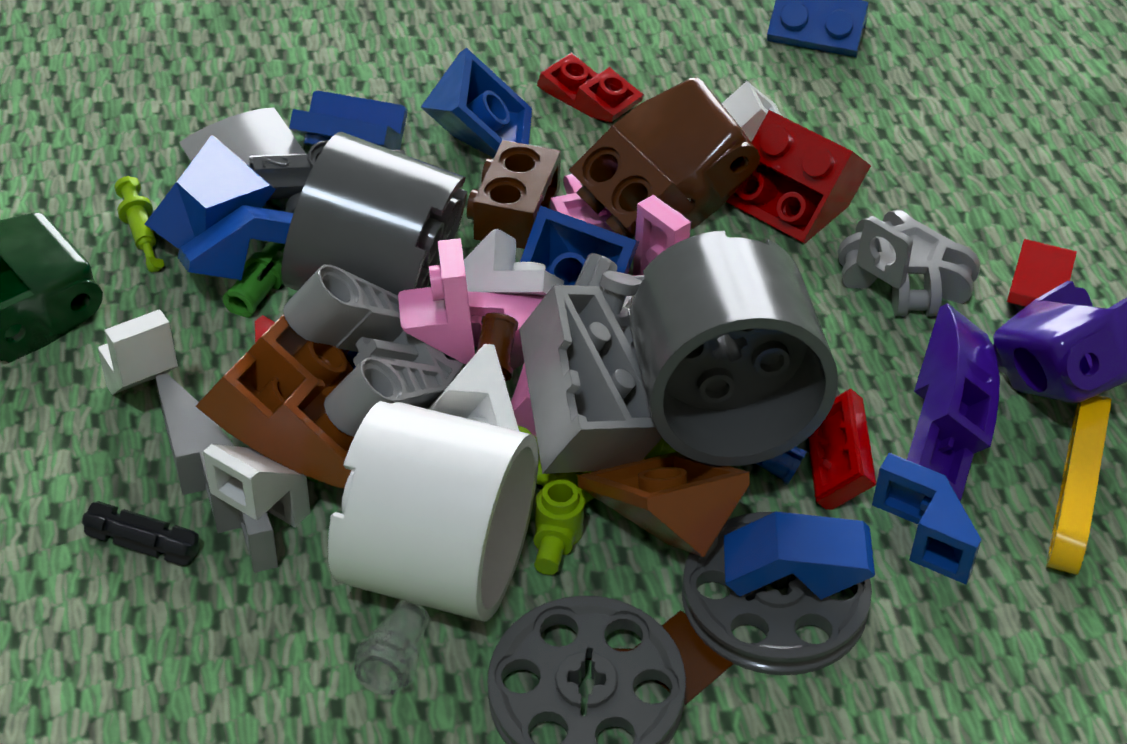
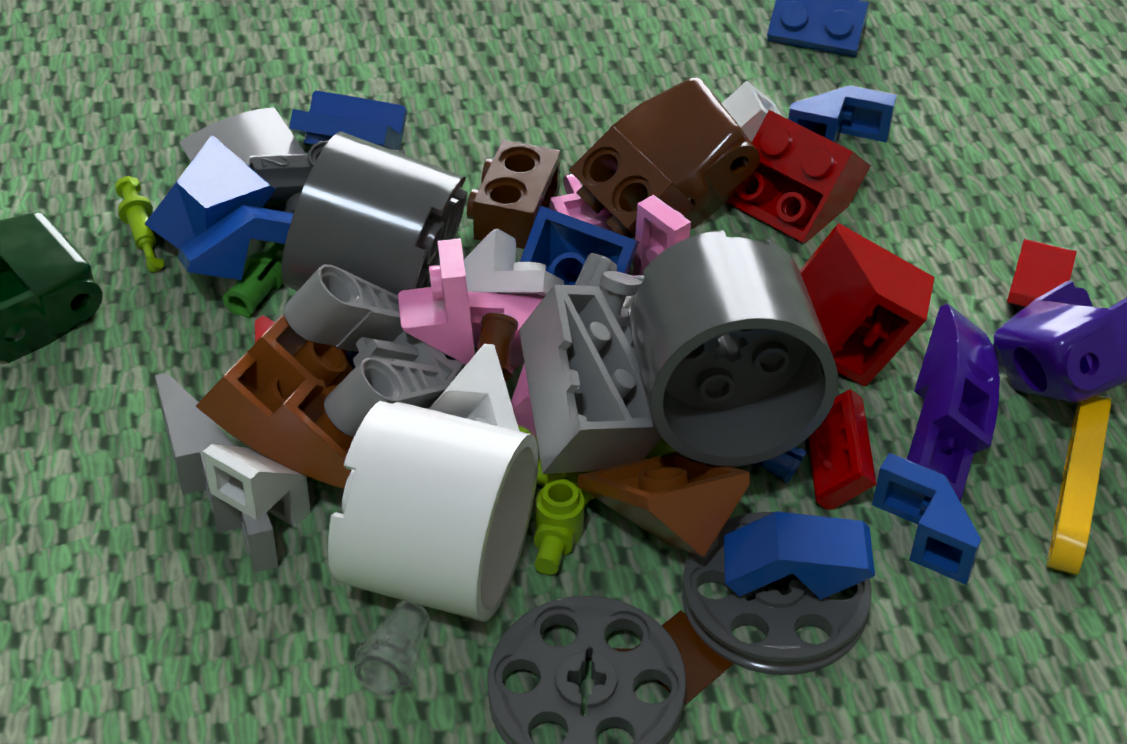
black axle [82,501,200,566] -> none
white slope [97,309,178,395] -> none
blue slope [421,48,532,158] -> none
red slope [537,53,644,122] -> none
light grey piece [838,209,980,317] -> none
none -> blue slope [788,85,897,143]
none -> red slope [800,223,935,387]

